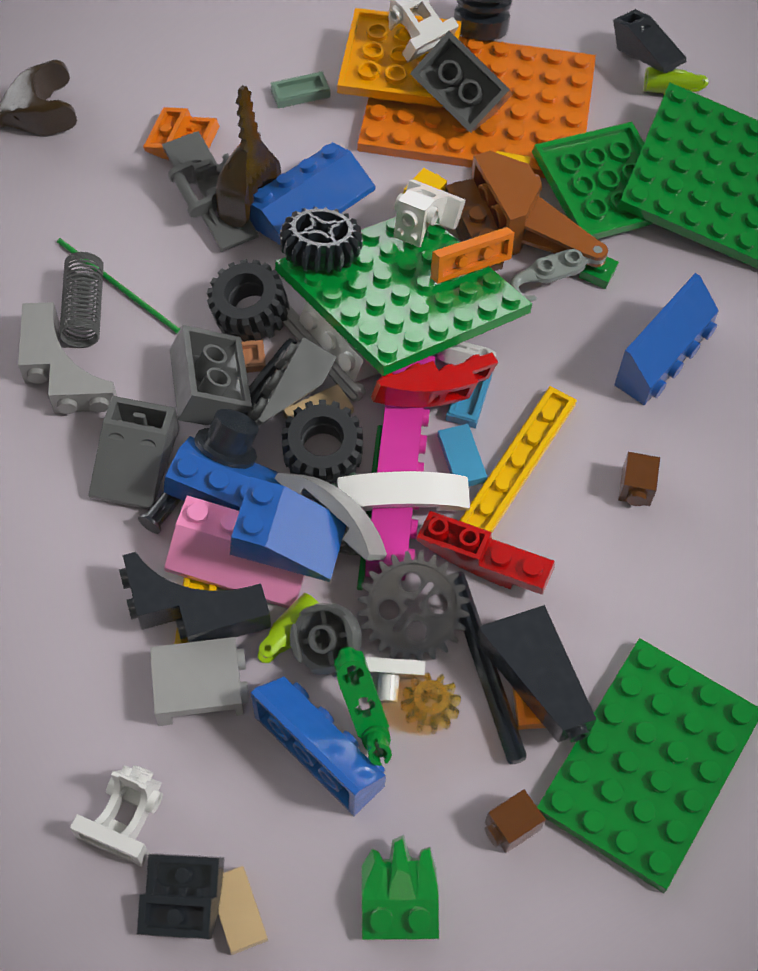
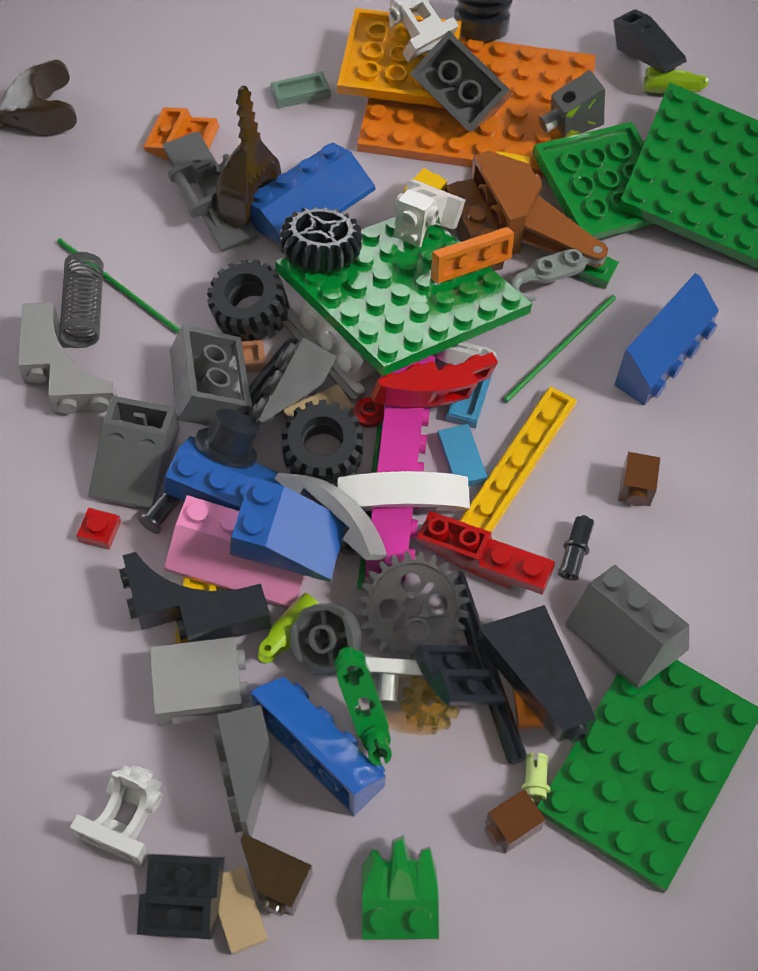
none -> red plate [76,507,121,550]
none -> dark grey slope [212,705,272,837]
none -> dark brown slope [240,834,313,916]
none -> red plate [354,397,385,428]
none -> black slope [412,645,506,706]
none -> green axle [503,295,616,403]
none -> yellowish green pin [521,752,550,802]
none -> dark grey torso [539,70,605,137]
none -> black axle [558,515,594,581]
none -> dark grey slope [566,565,689,689]

